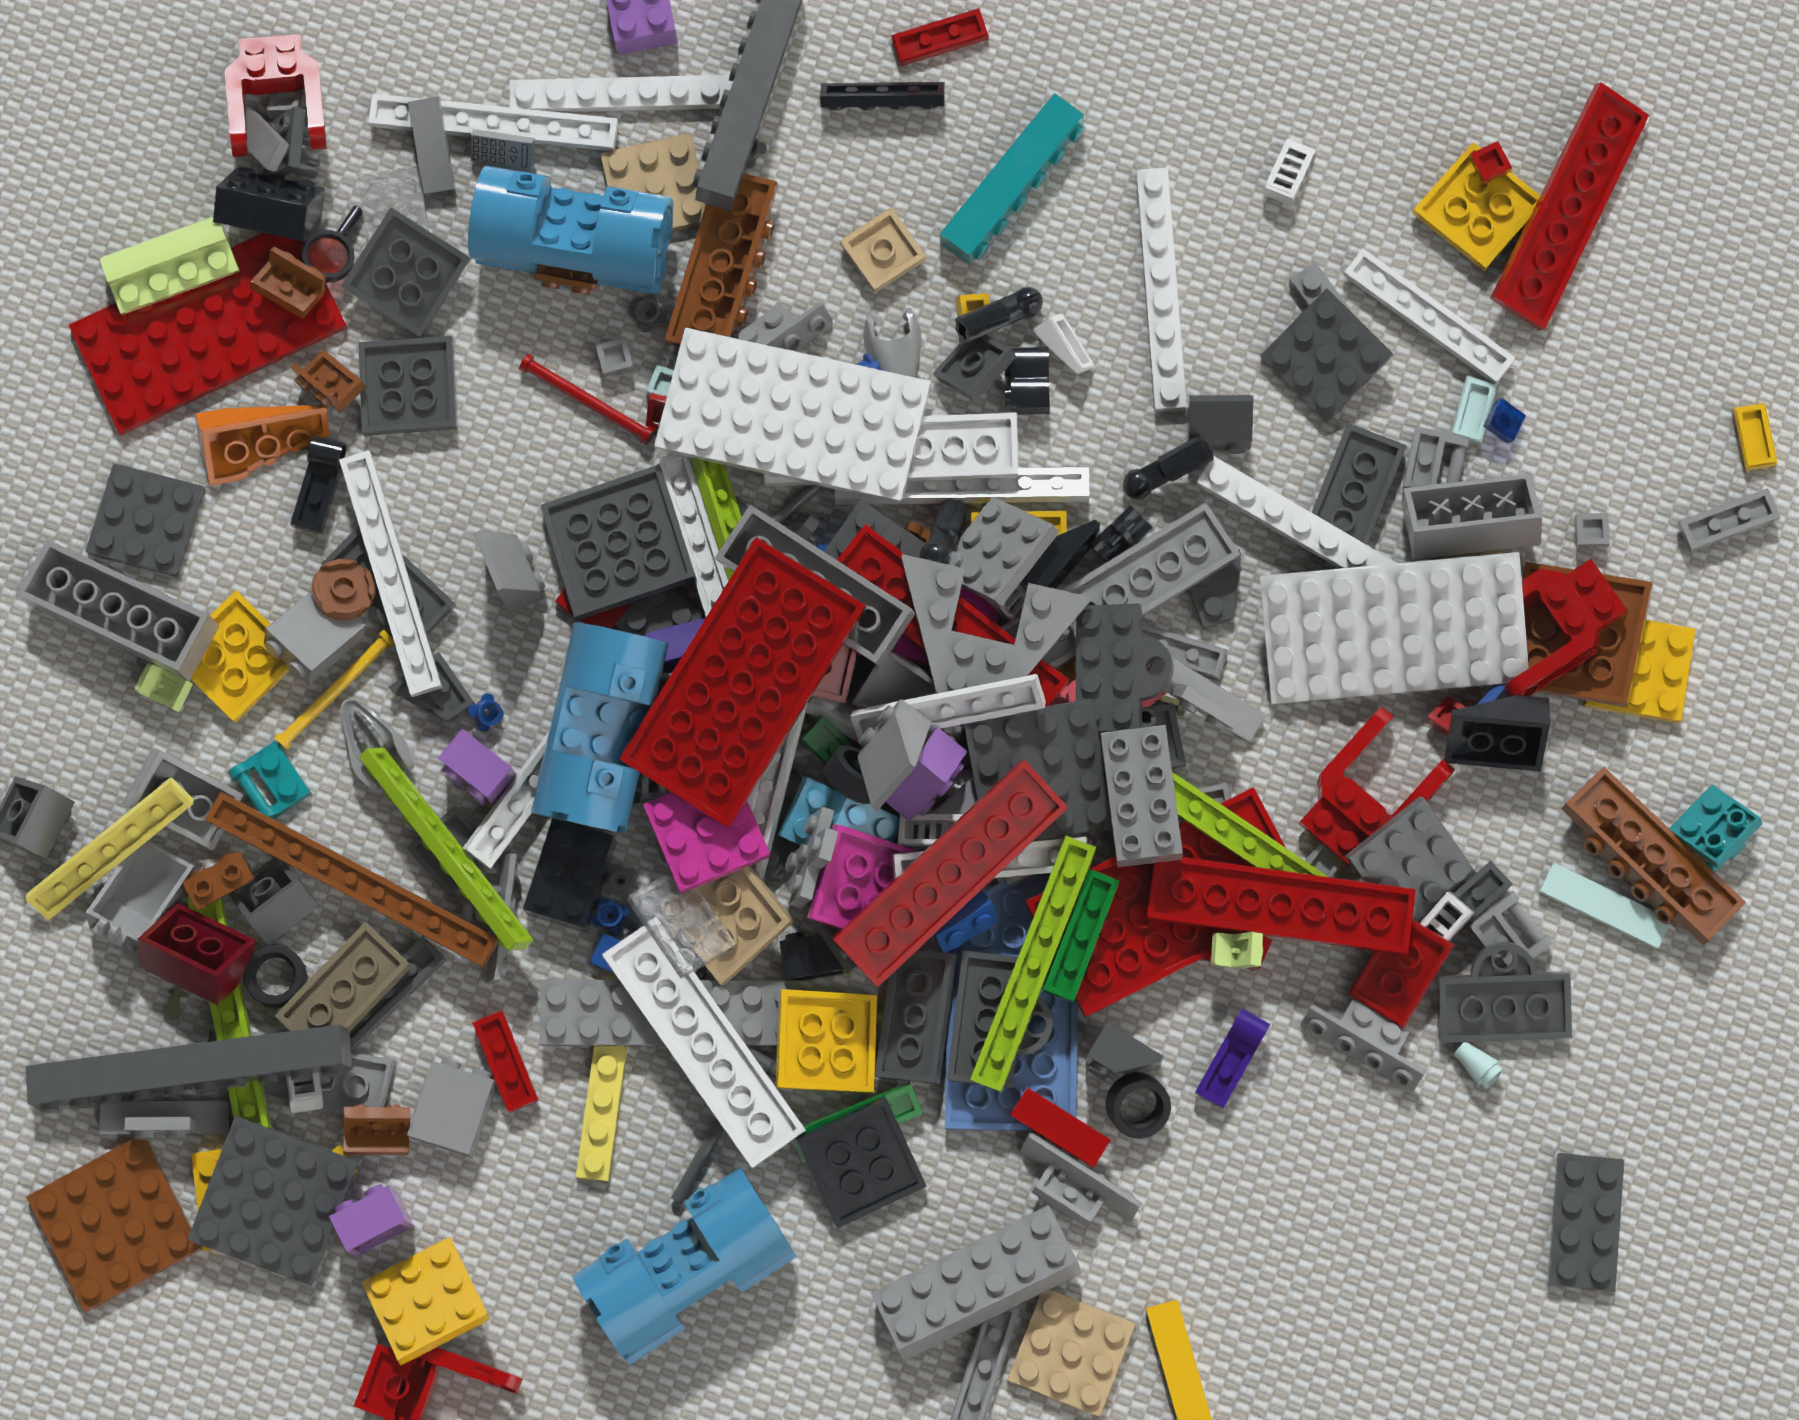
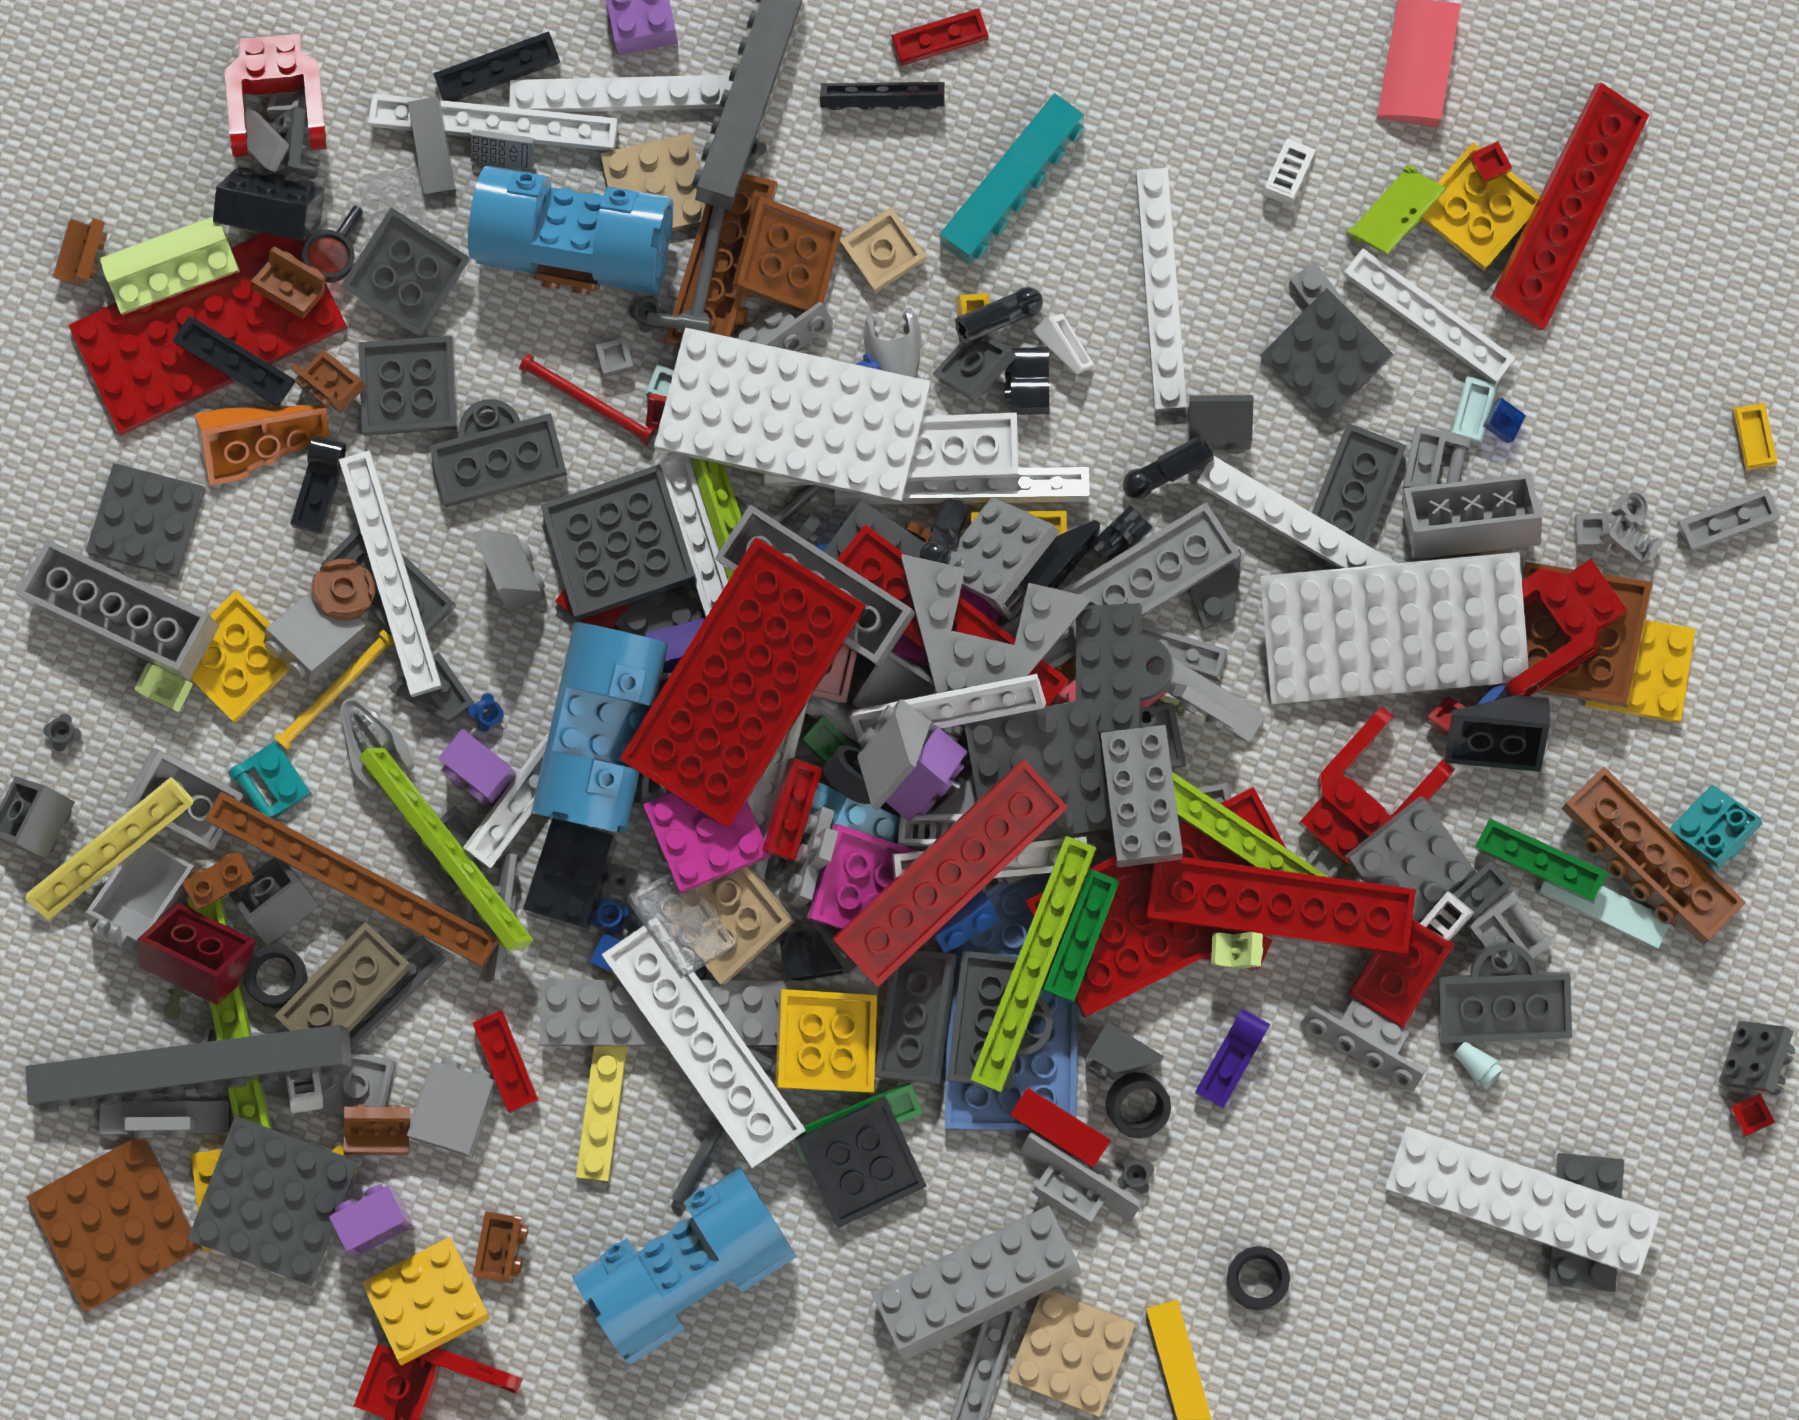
none -> dark grey plate [43,714,82,751]
none -> dark orange bracket [53,218,108,287]
none -> black plate [172,315,295,407]
none -> dark grey plate [429,399,567,508]
none -> black plate [433,31,561,102]
none -> dark orange bracket [473,1211,529,1284]
none -> dark grey bar [647,206,725,333]
none -> dark orange plate [732,196,843,313]
none -> red plate [762,758,822,861]
none -> dark grey plate [1118,1157,1154,1194]
none -> black tyre [1226,1246,1290,1311]
none -> lime door [1346,164,1446,255]
none -> coral slope [1377,0,1461,128]
none -> white plate [1385,1126,1660,1277]
none -> green plate [1475,818,1608,904]
none -> light grey piece [1599,491,1662,566]
none -> dark grey plate [1719,1021,1795,1096]
none -> red plate [1729,1093,1775,1138]

